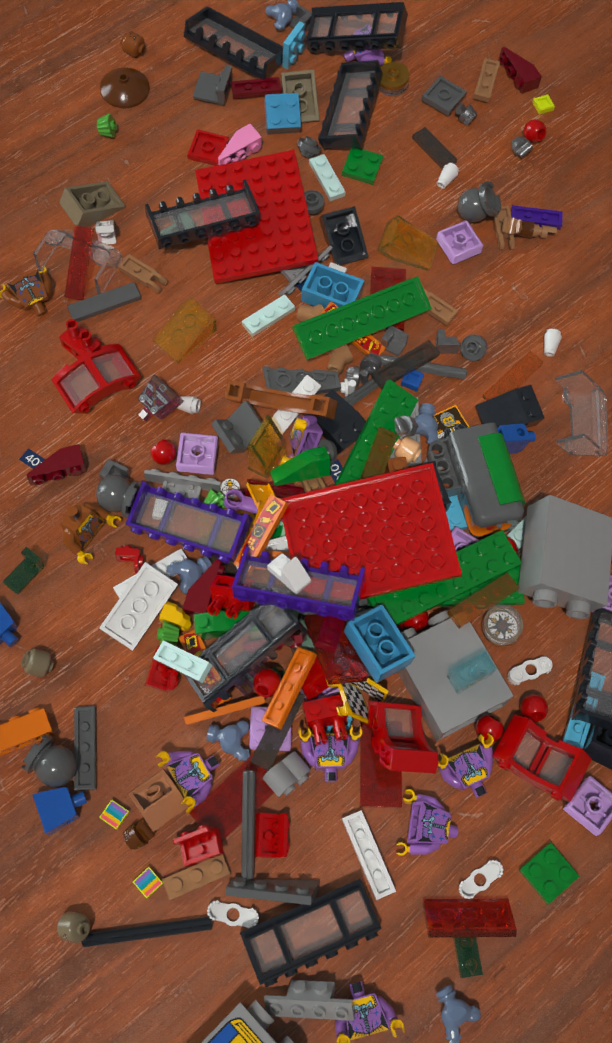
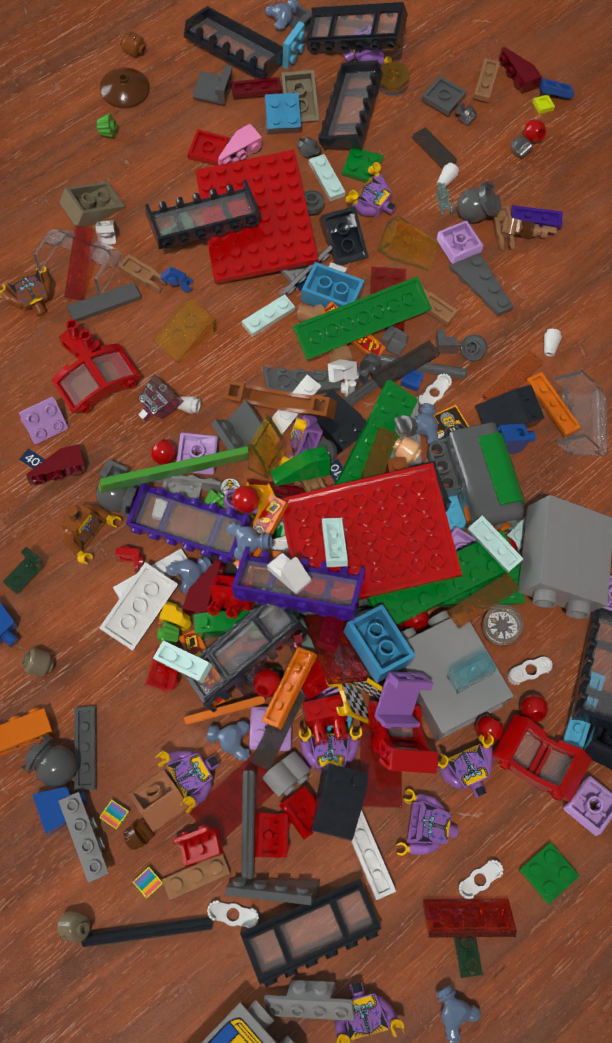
none -> lavender bracket [19,397,68,444]
none -> light grey bracket [59,792,109,883]
none -> bright green tile [98,446,250,493]
none -> blue plate [161,266,193,293]
none -> sand blue animal [226,522,272,561]
none -> red piece [232,486,260,513]
none -> red bracket [279,786,316,840]
none -> black slope [311,763,369,841]
none -> light aqua plate [322,518,348,567]
none -> white panel [328,359,358,383]
none -> torso [346,162,397,218]
none -> medium lavender panel [374,671,433,729]
none -> white piece [419,373,452,406]
none -> clear light blue plate [436,183,454,215]
none -> dark grey wing [449,253,514,317]
none -> light aqua plate [467,515,523,573]
none -> orange tile [526,372,582,438]
none -> blue plate [539,78,575,99]

